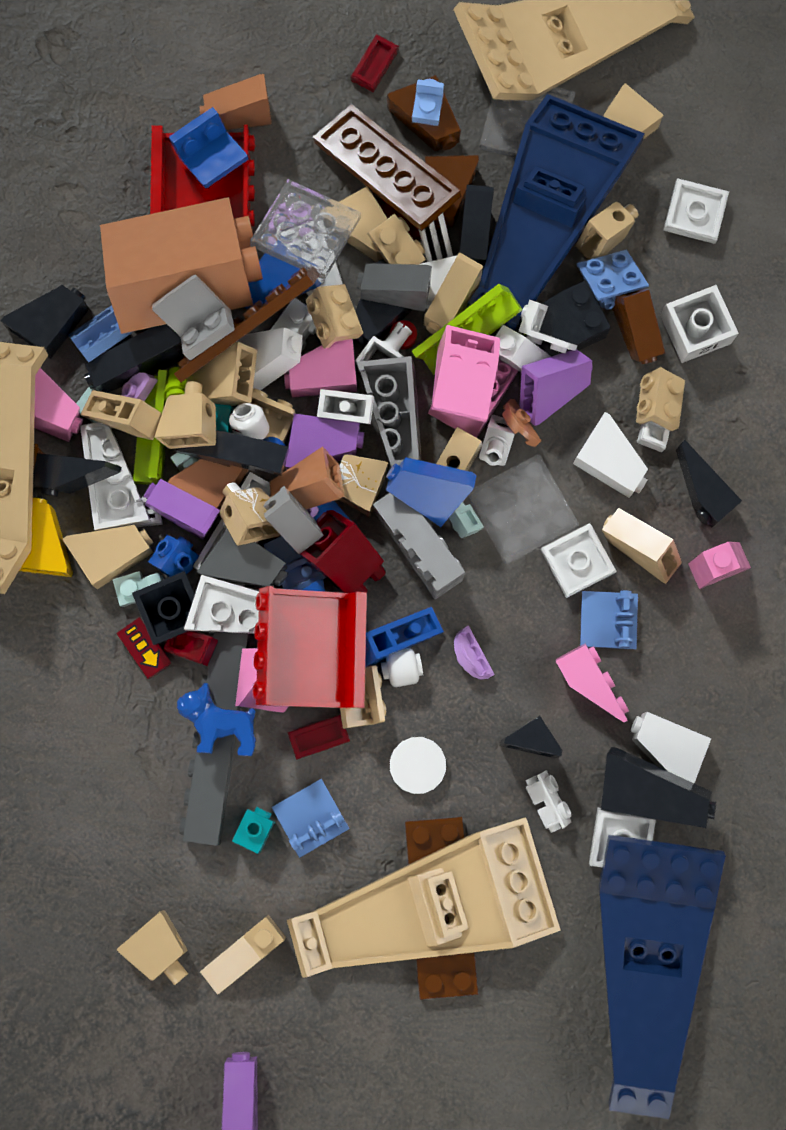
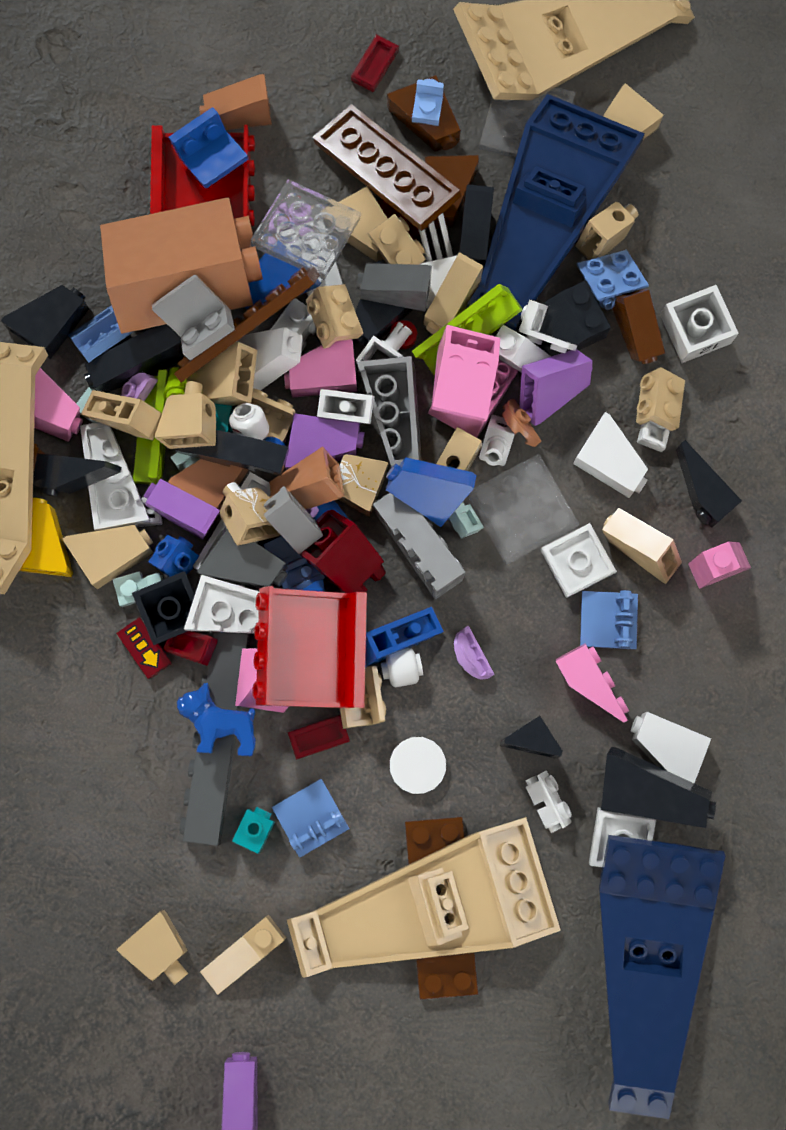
white plate [663,178,729,244] -> none

